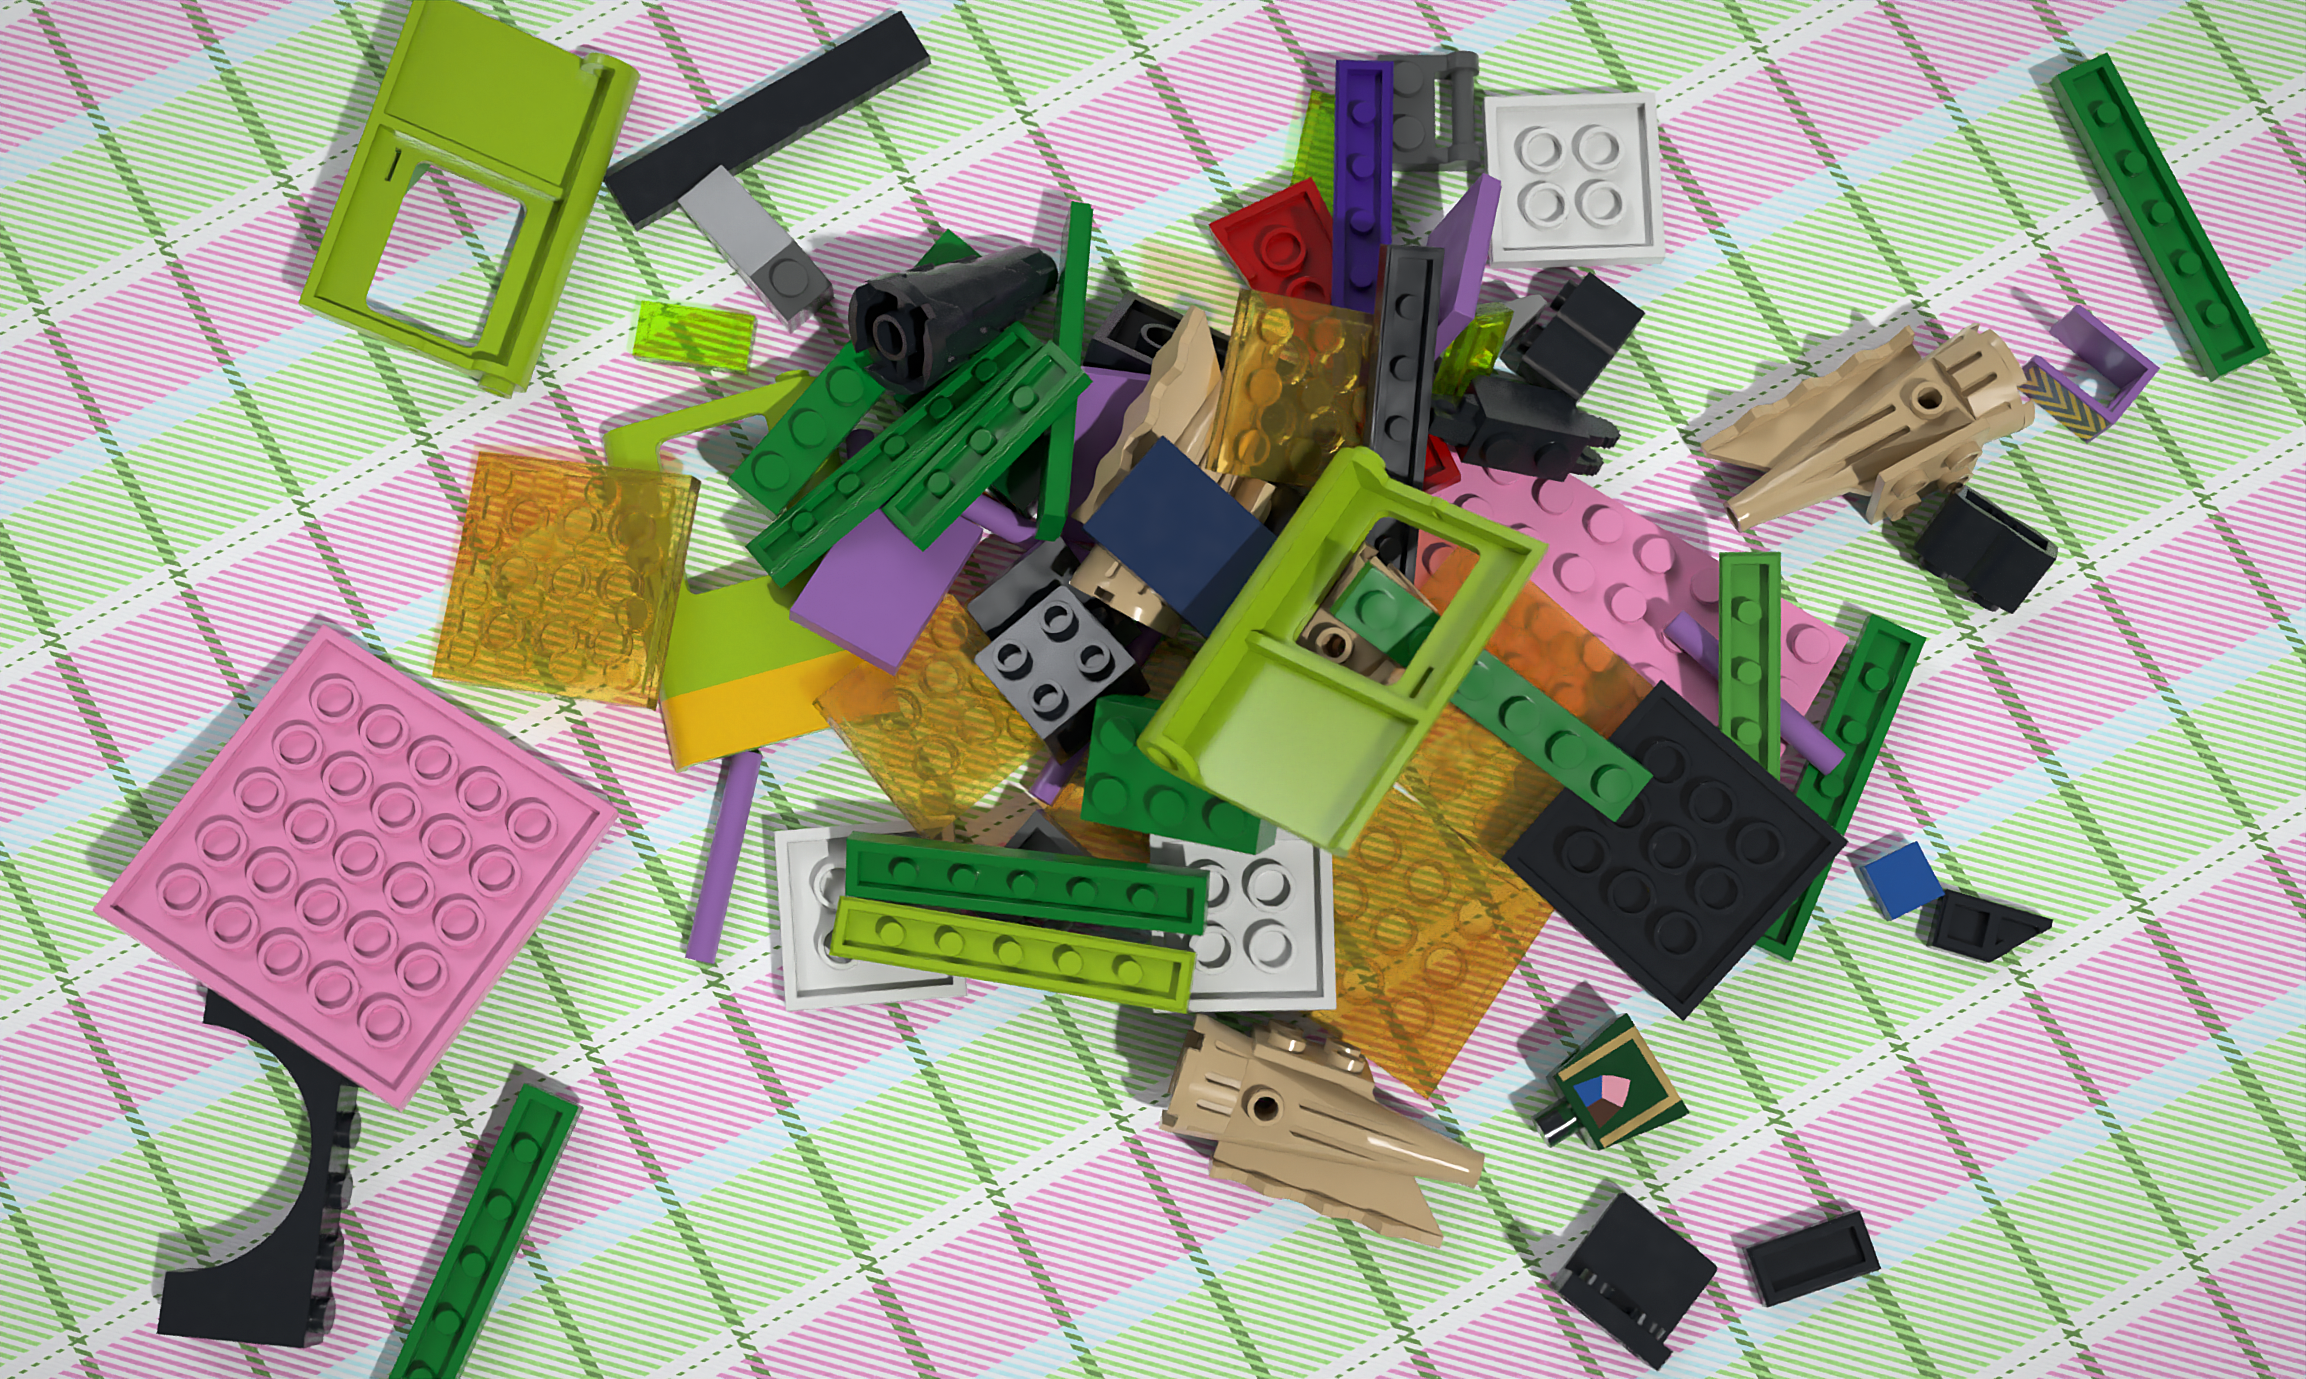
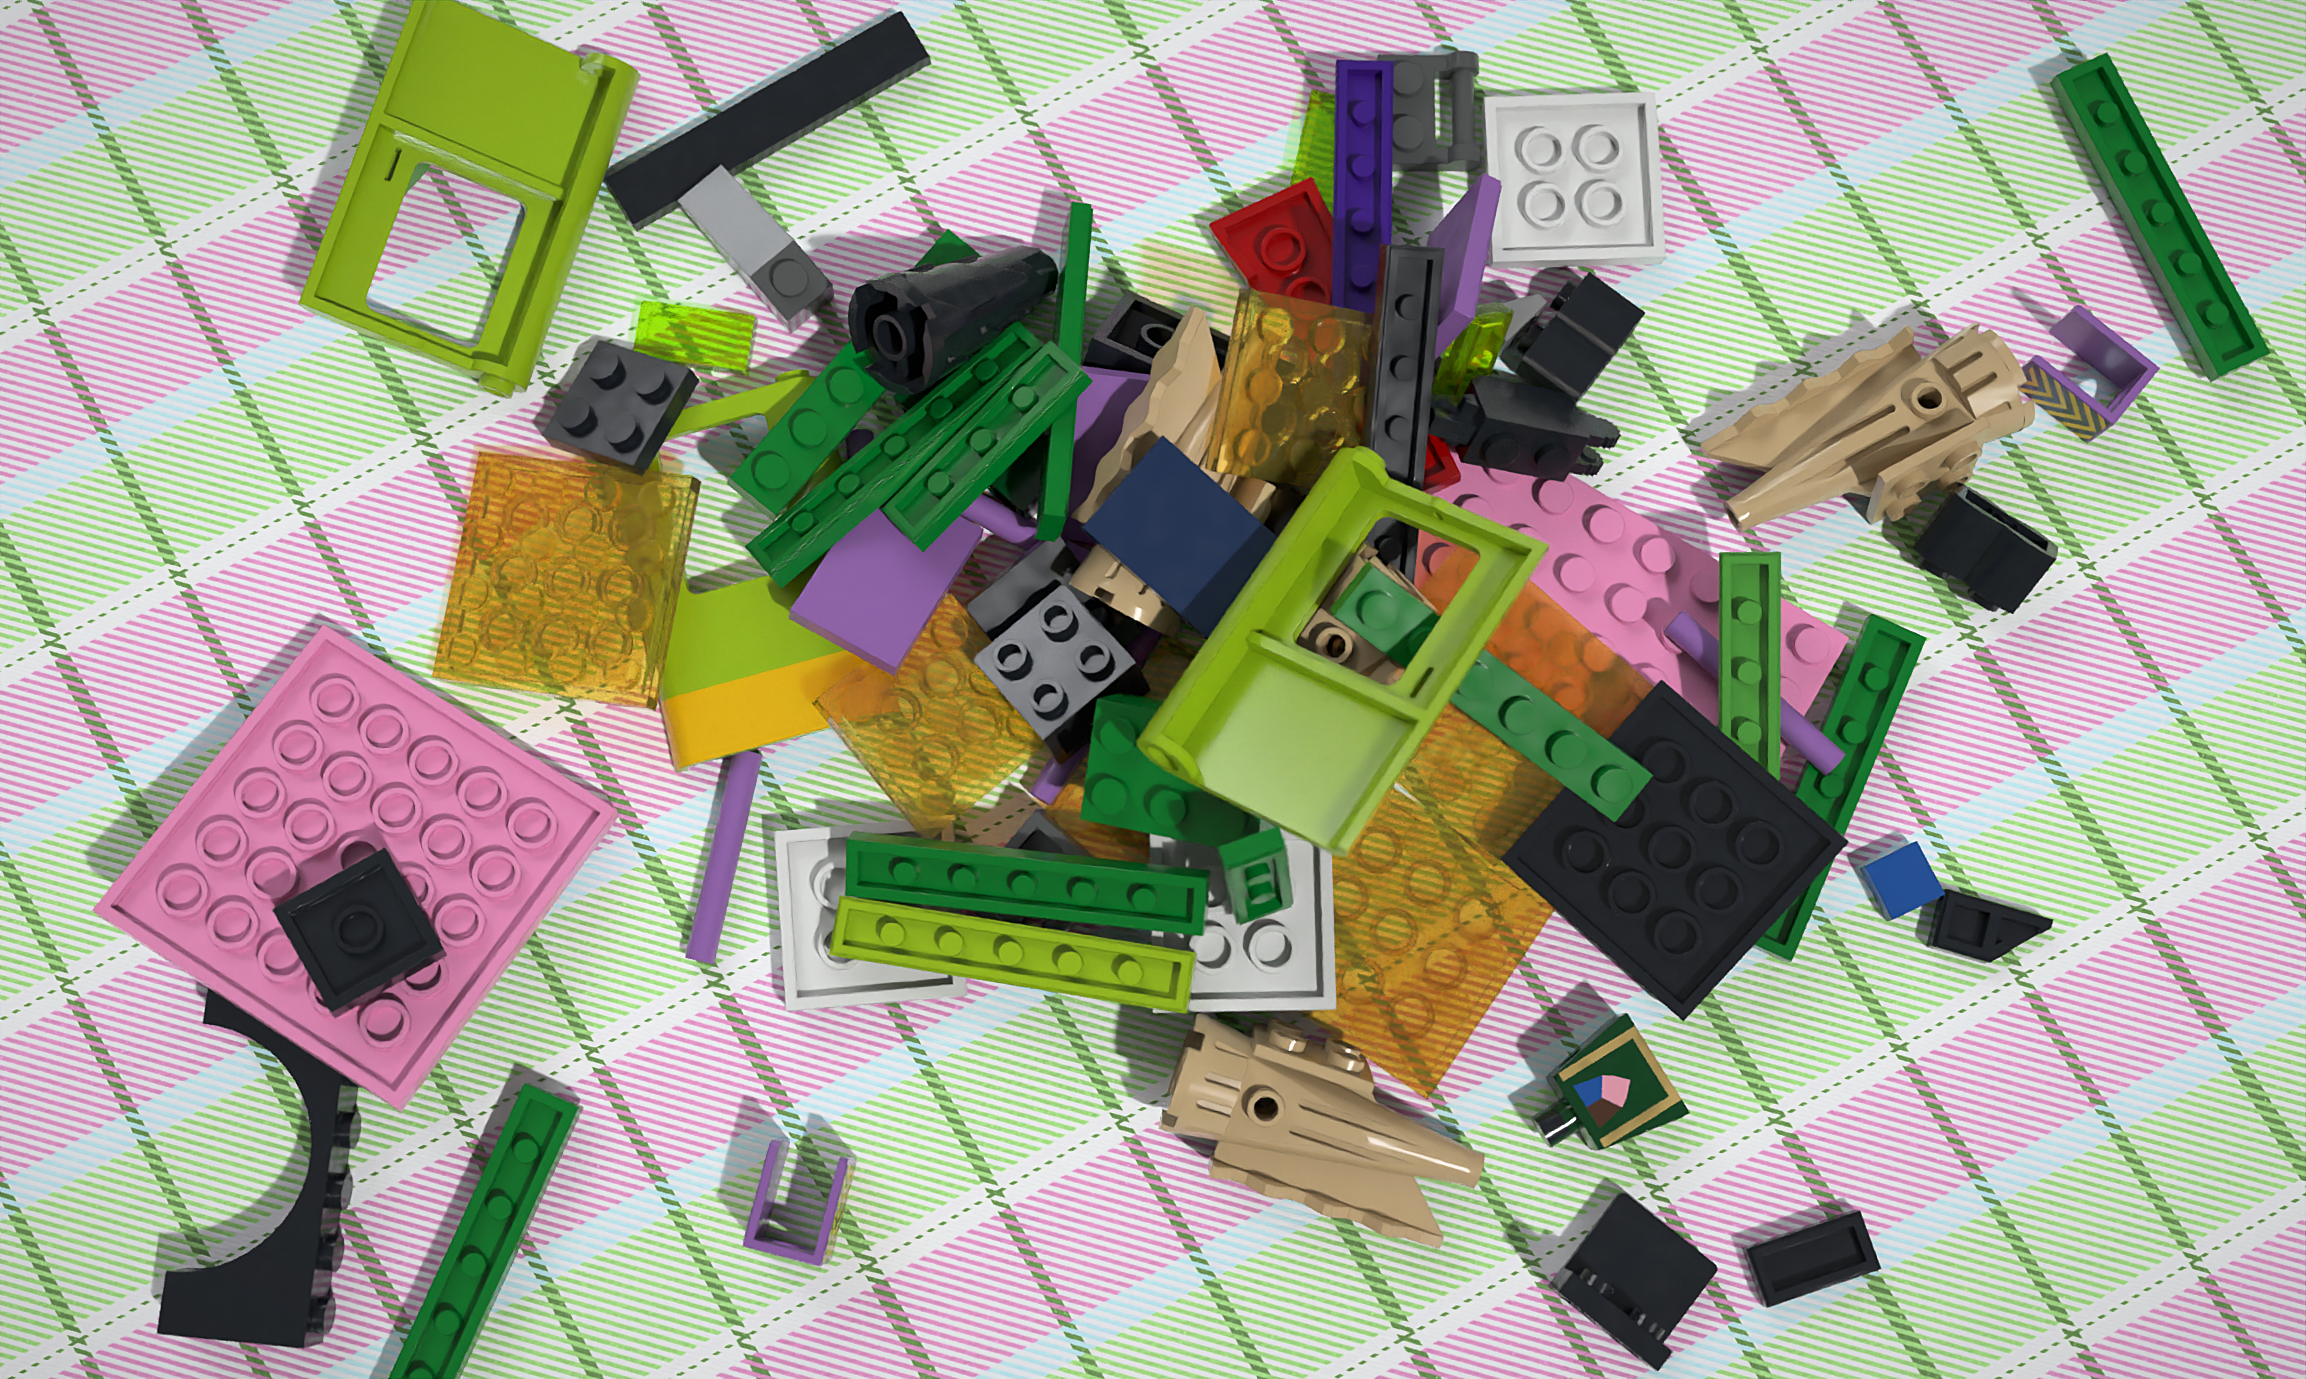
none -> black plate [272,848,447,1018]
none -> black plate [542,340,700,477]
none -> medium lavender piece [742,1139,857,1266]
none -> green tile [1218,825,1294,925]

